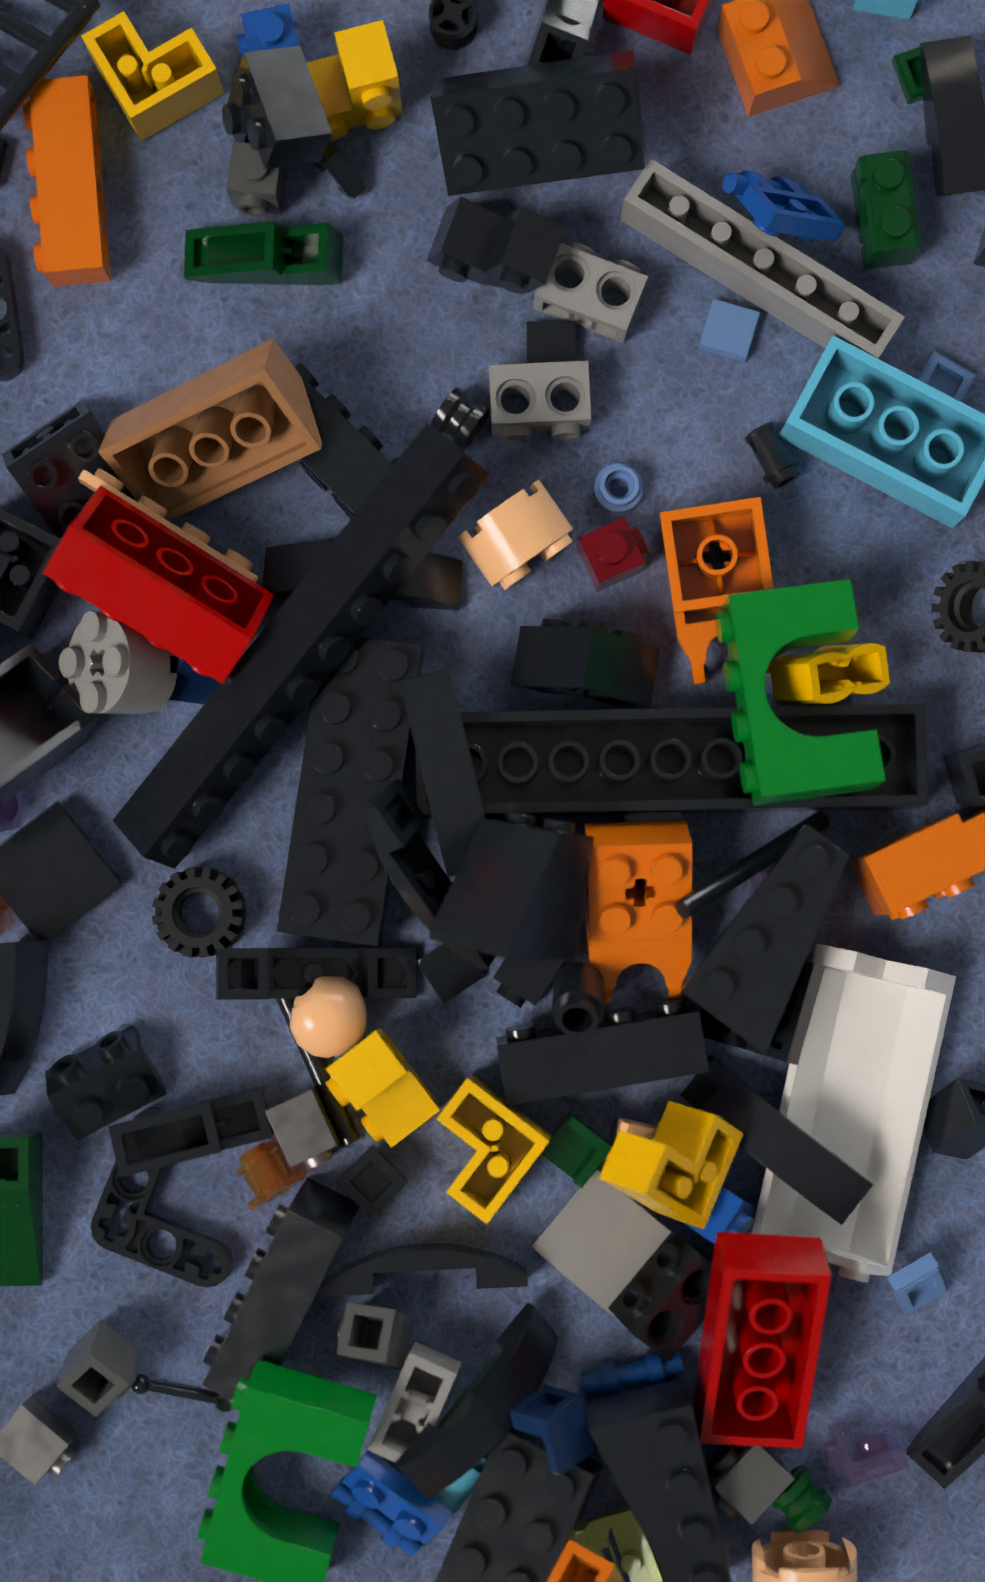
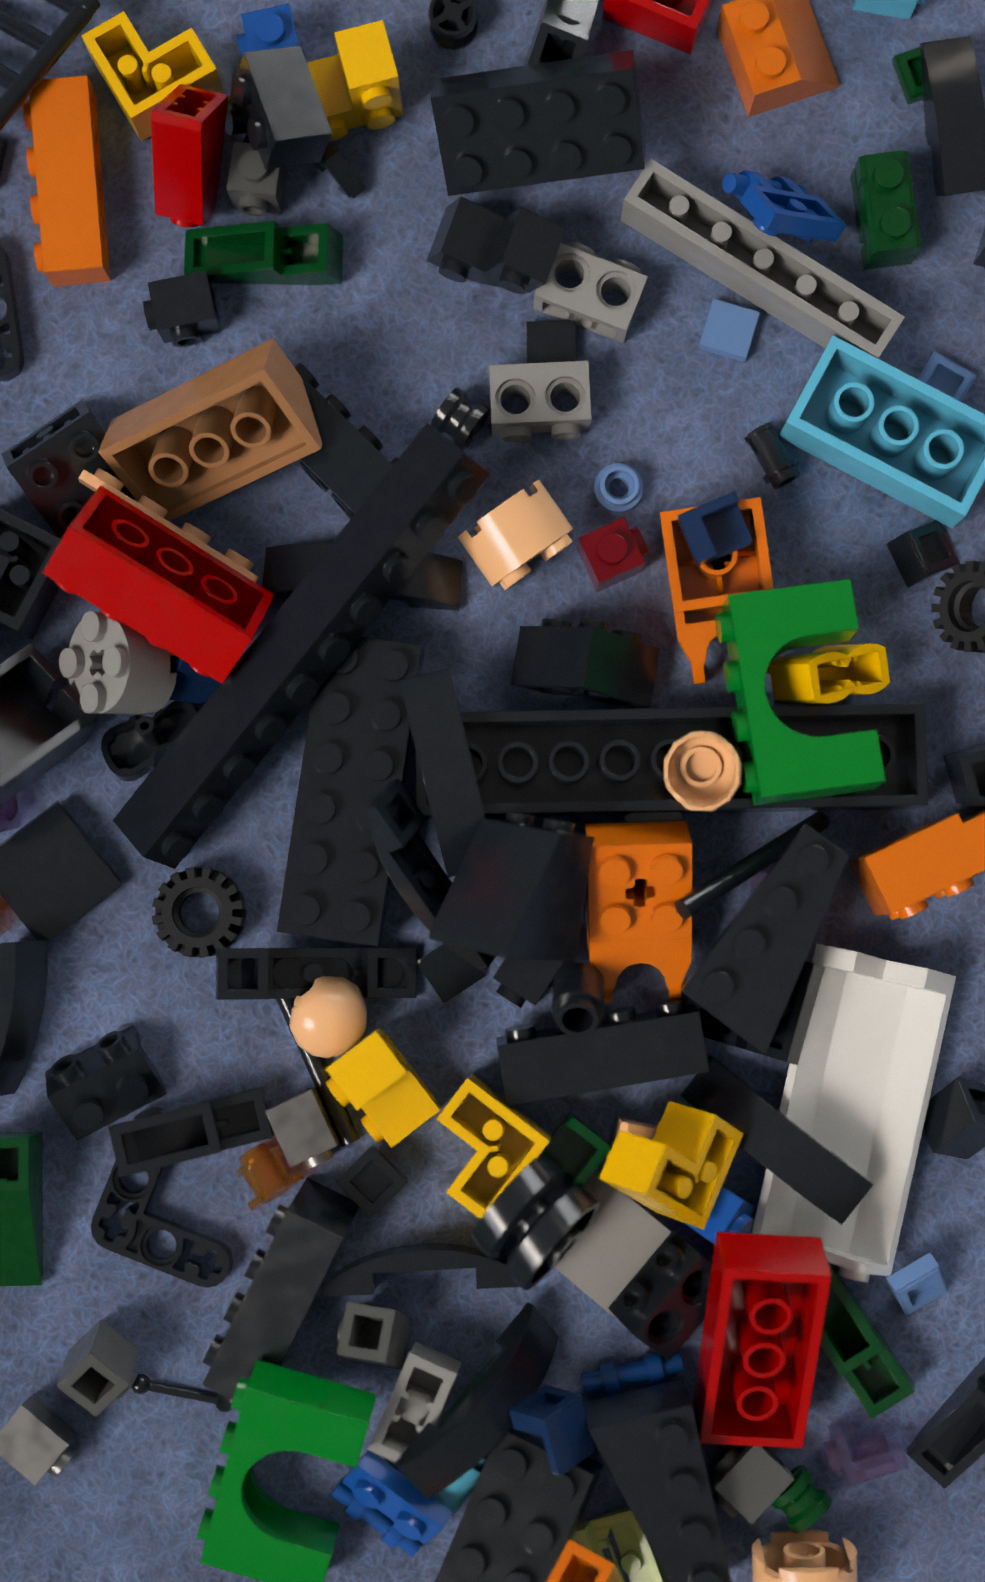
none -> black piece [101,701,203,782]
none -> black brick [143,271,221,347]
none -> red slope [151,84,229,228]
none -> black wheel [470,1155,600,1290]
none -> light nougat hair [664,731,742,811]
none -> dark blue panel [677,491,752,567]
none -> dark green slope [820,1261,915,1419]
none -> black slope [886,520,959,588]

